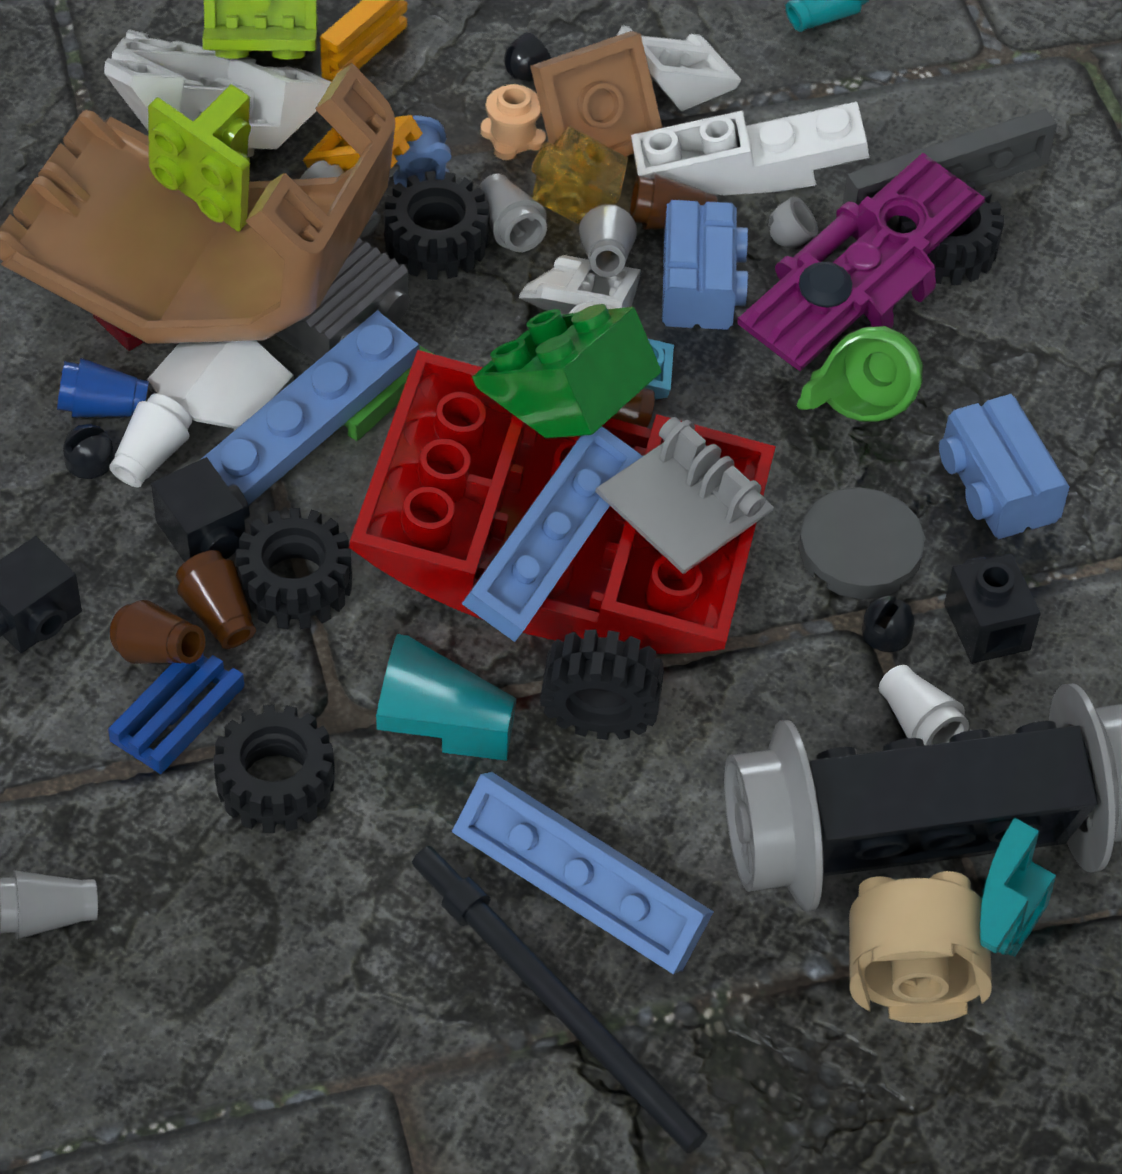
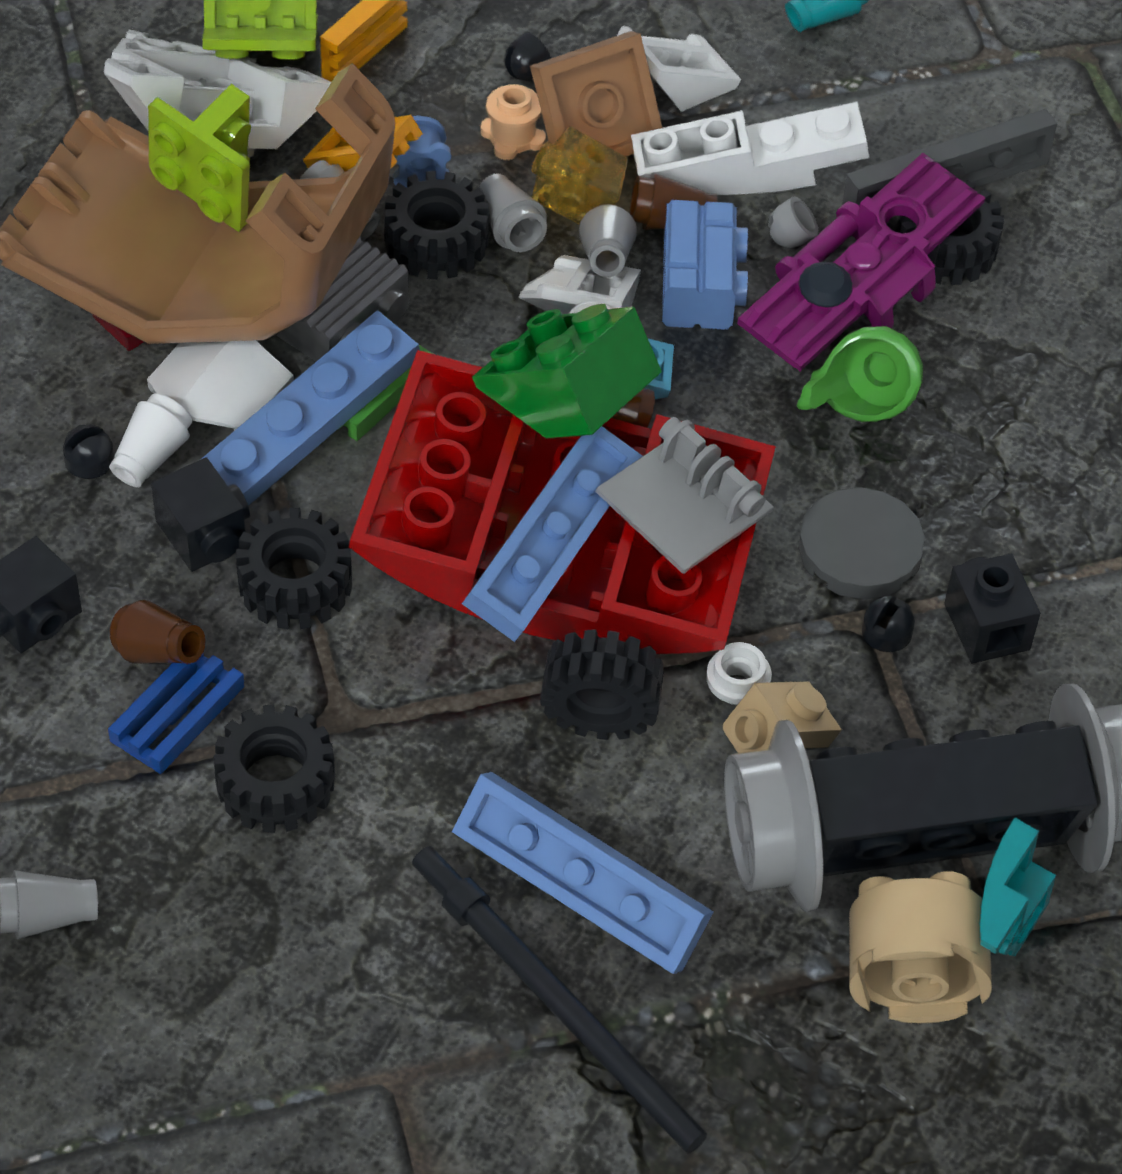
blue cone [57,358,149,418] -> none
reddish brown cone [176,550,256,649] -> none
teal slope [376,634,516,761] -> none
white cone [879,665,969,745] -> none
medium blue brick [939,394,1070,540] -> none
none -> white plate [706,642,772,705]
none -> tan bracket [723,681,842,754]

